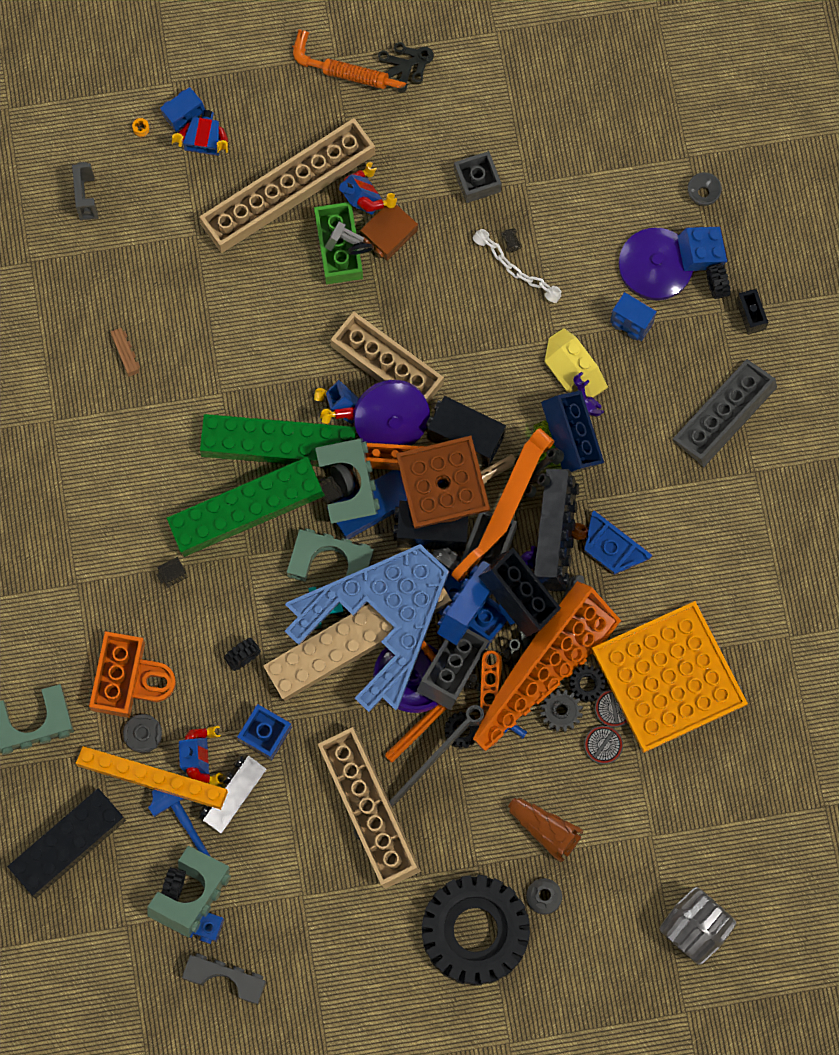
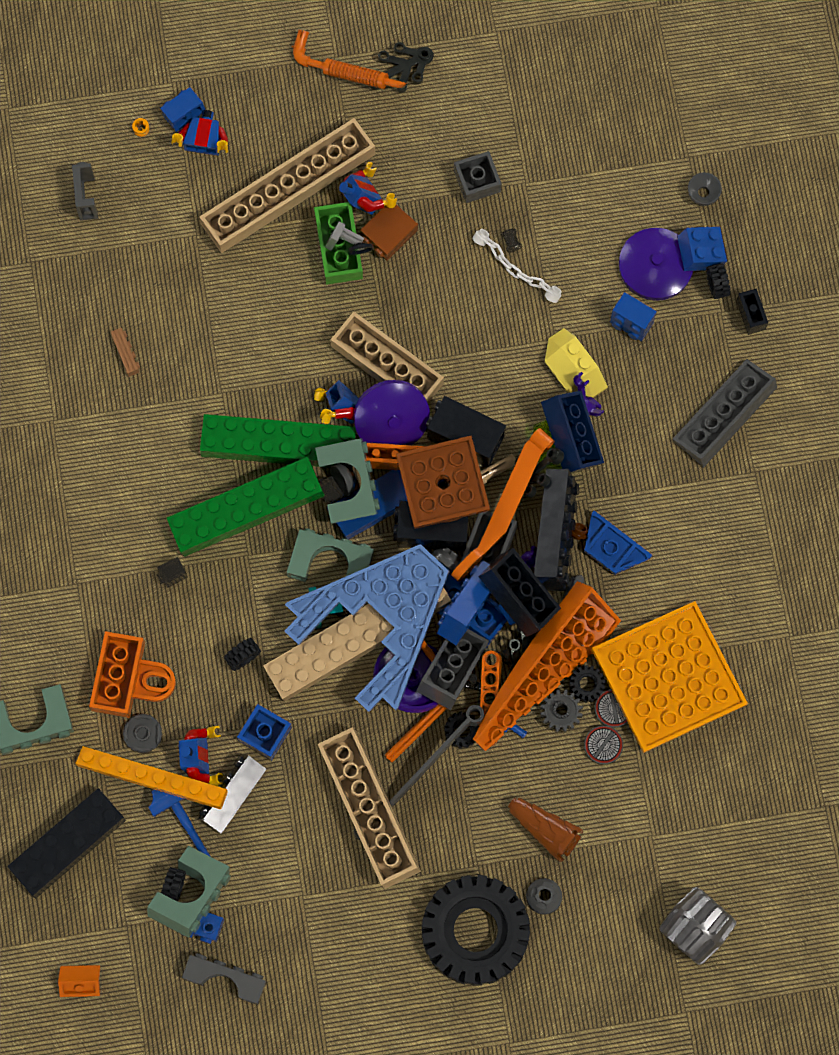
none -> orange panel [58,965,100,997]

